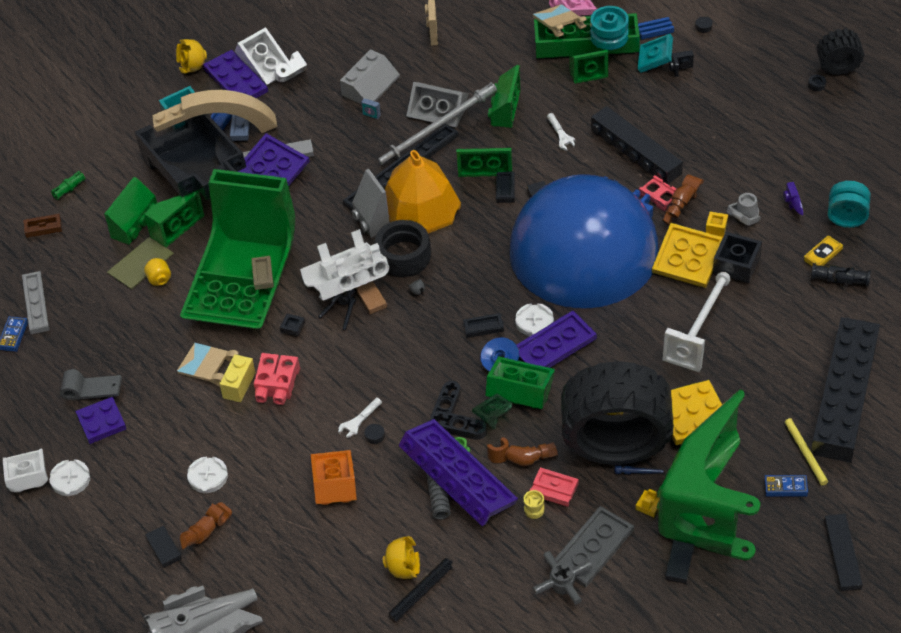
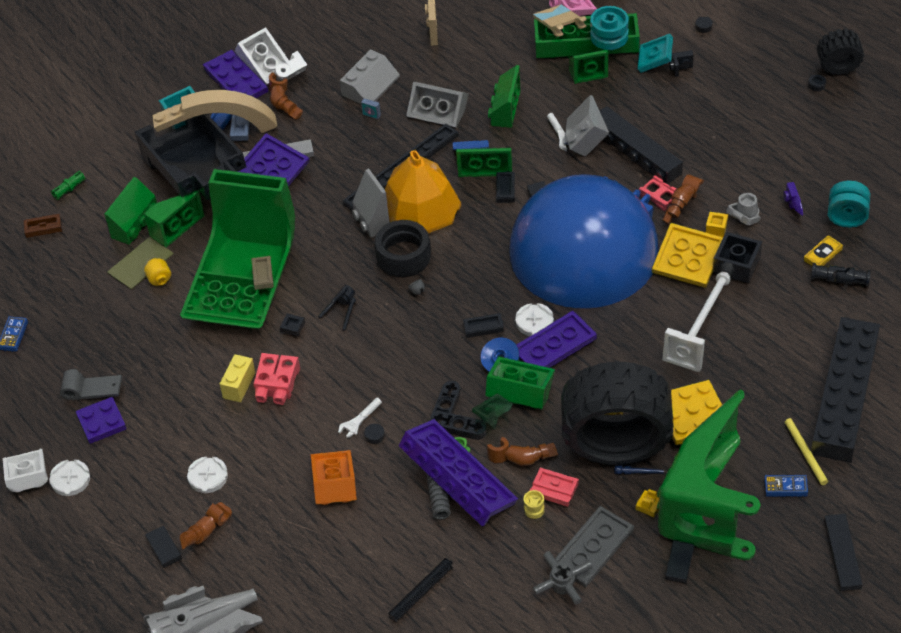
light grey tile [22,271,50,334] -> none
yellow cylinder [176,39,207,74] -> none
tan flag [177,343,239,387] -> none
white piece [300,229,389,301] -> none
medium nougat tile [354,281,387,314] -> none
light grey bar [378,82,497,165] -> none
yellow cylinder [383,536,420,579] -> none
blue tile [638,17,674,40] -> none
none -> dark orange piece [269,72,303,119]
none -> blue tile [453,140,489,151]
none -> light grey slope [565,95,609,156]

